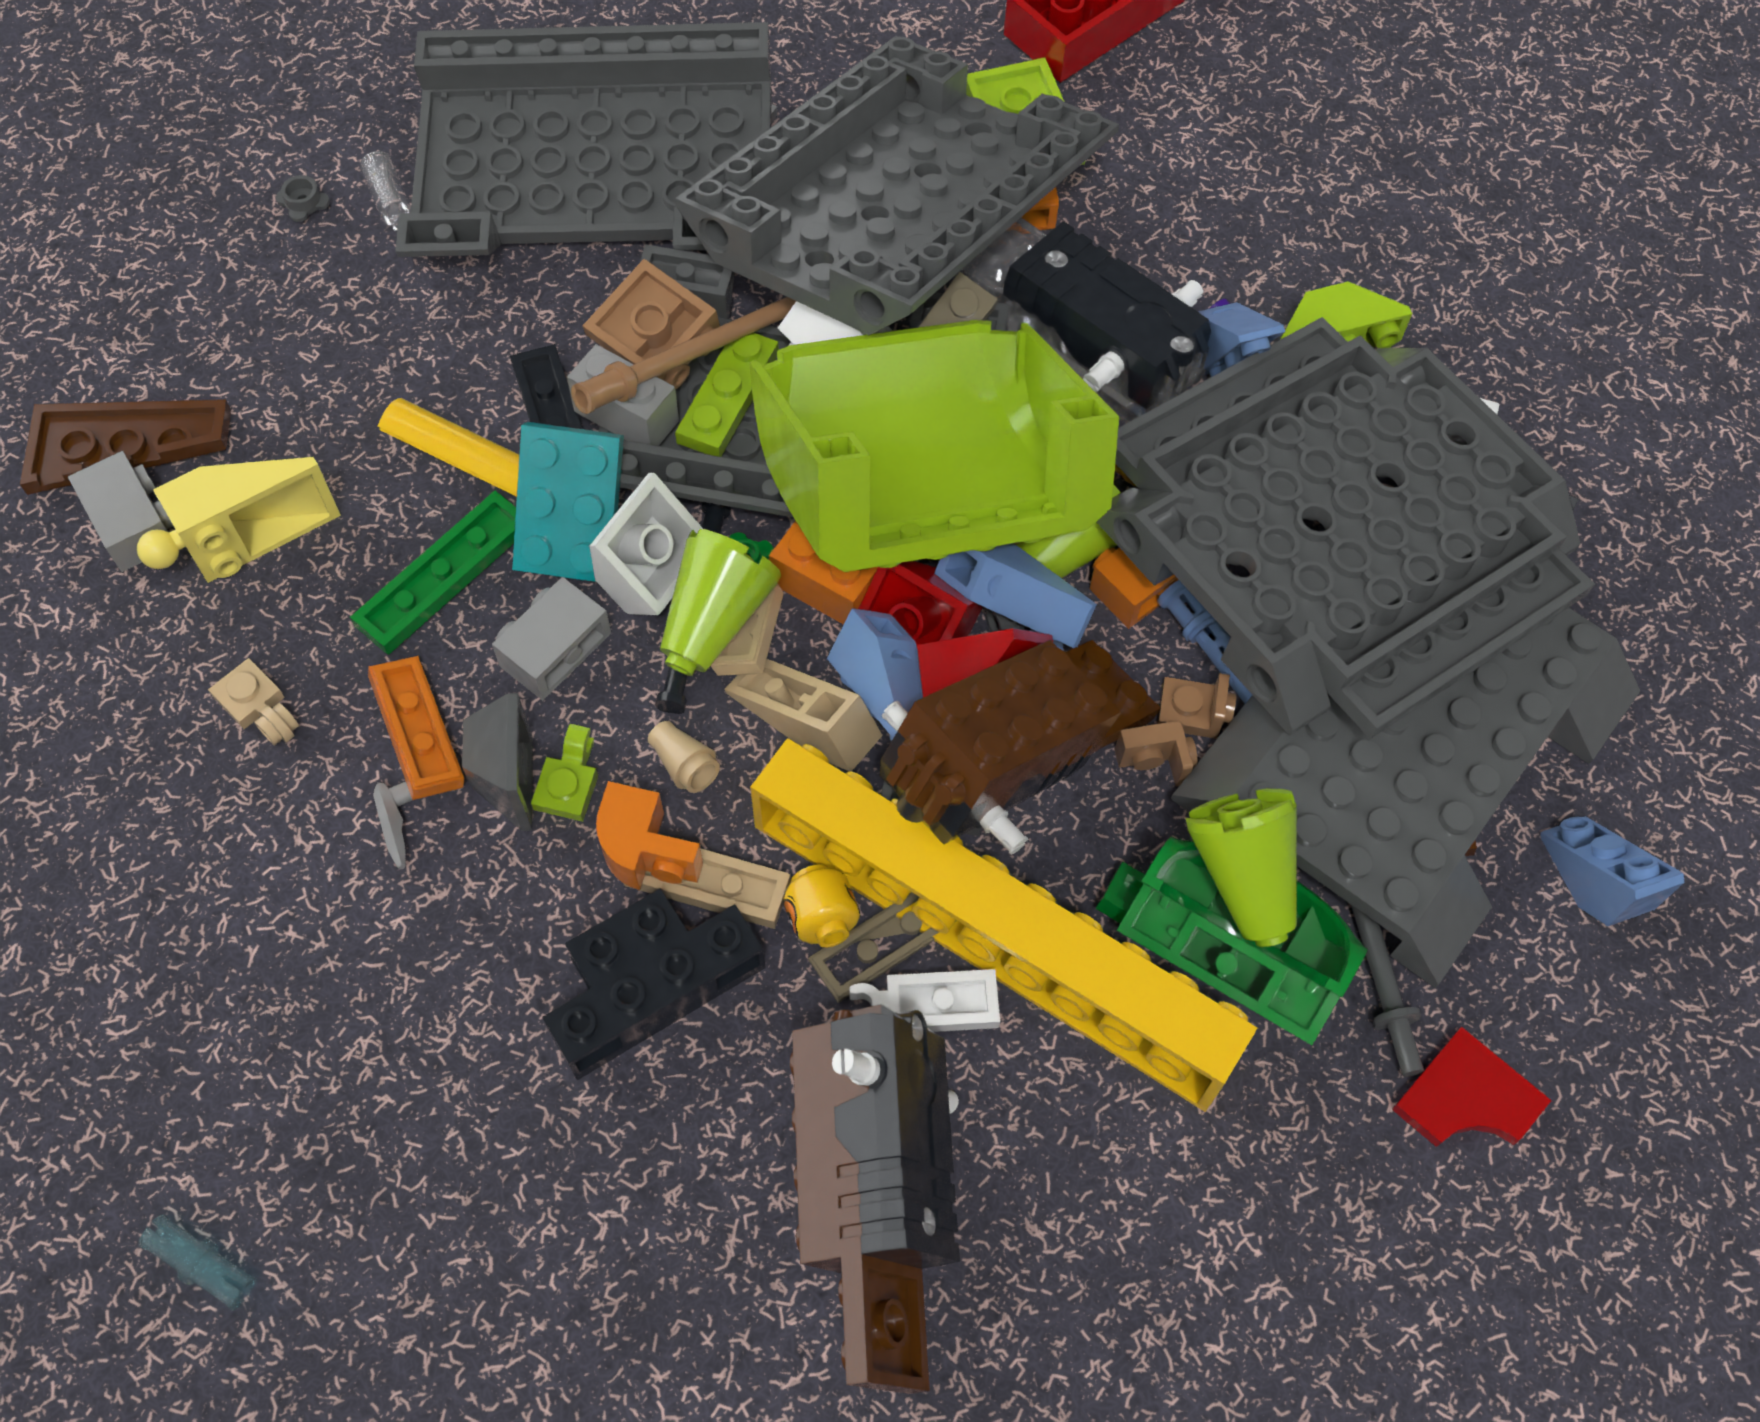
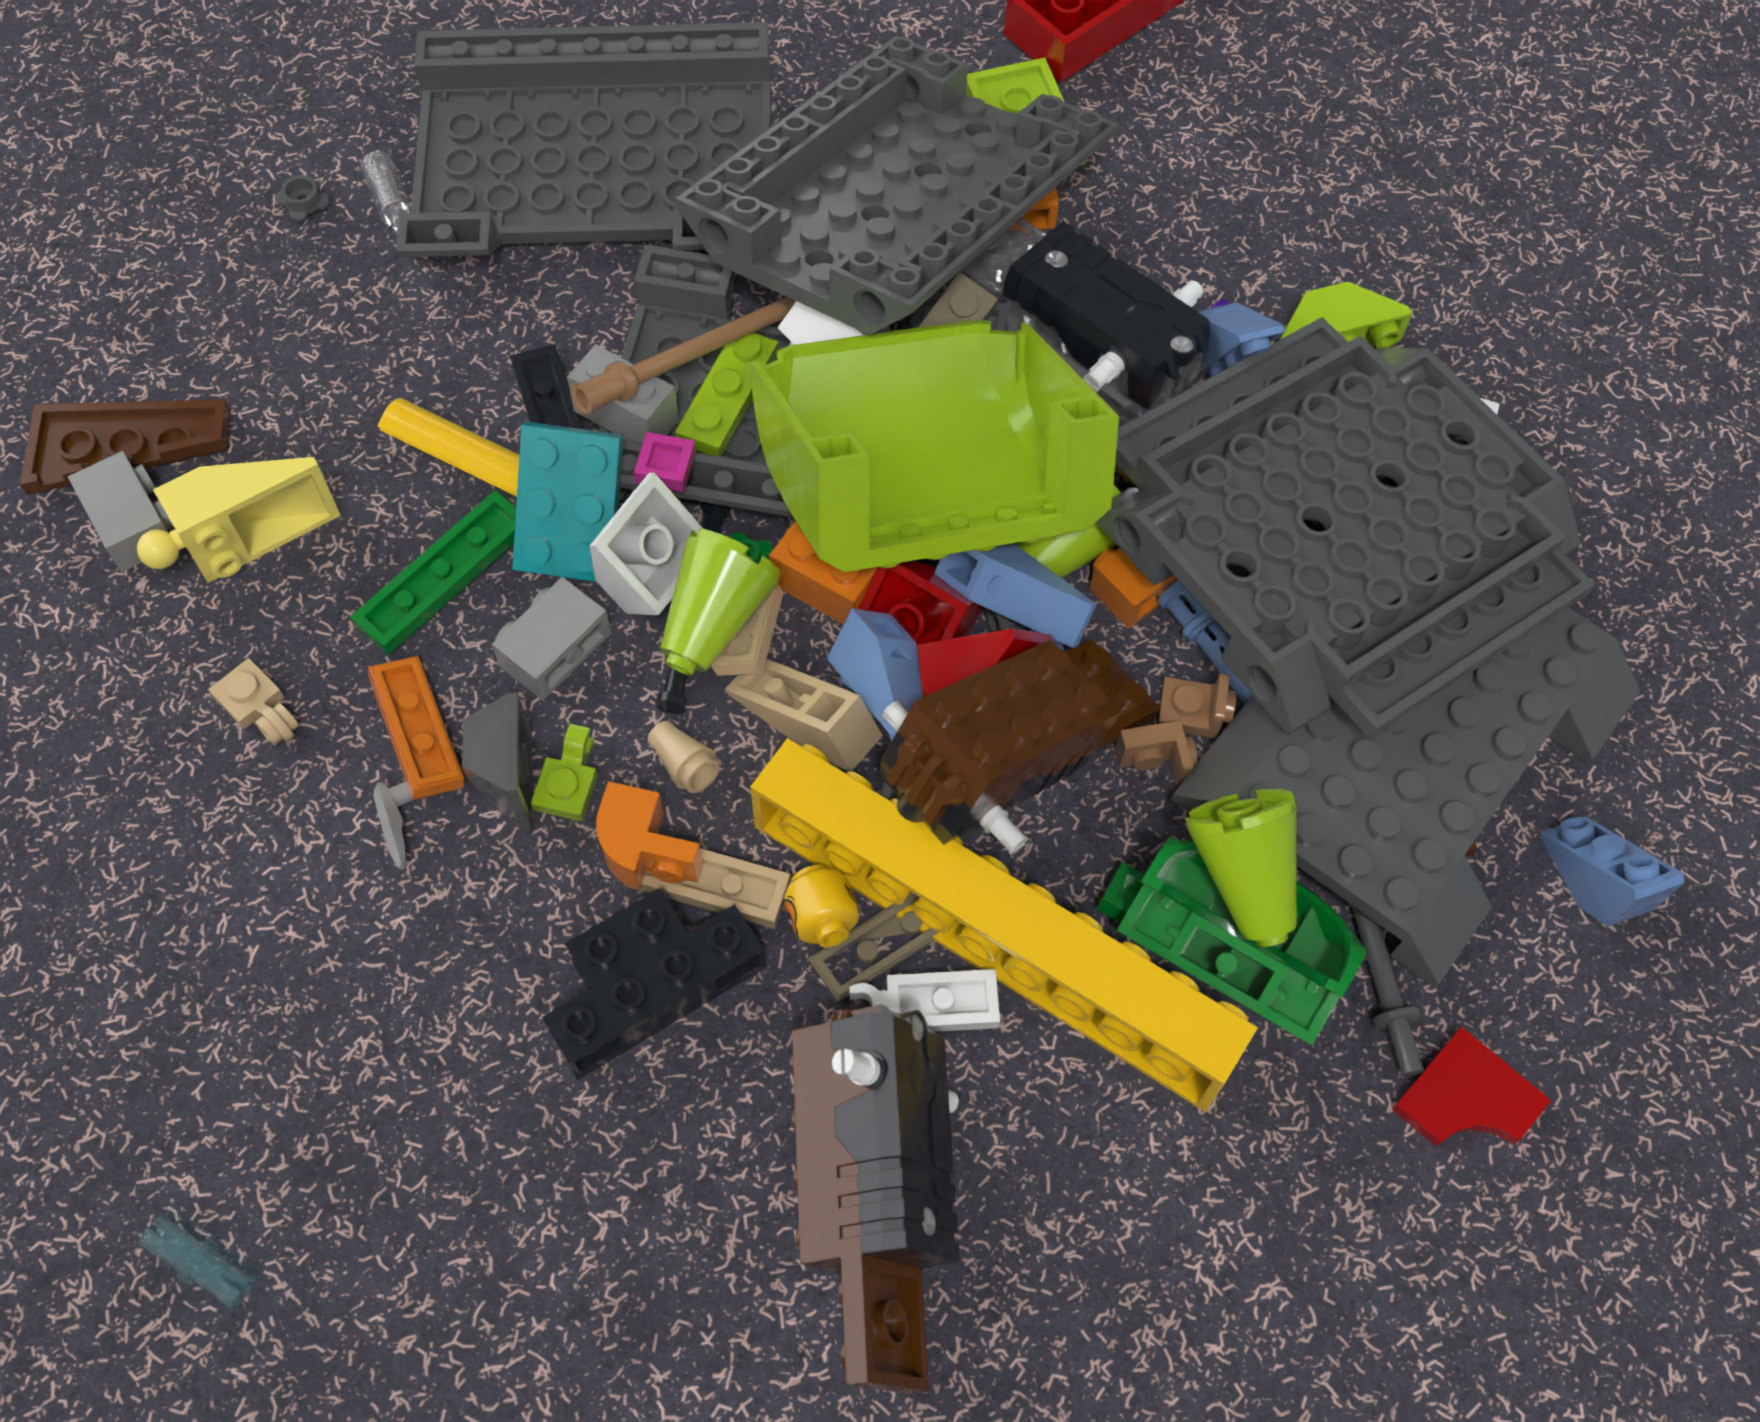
medium nougat plate [583,259,720,389] -> none
none -> dark pink plate [634,432,696,493]

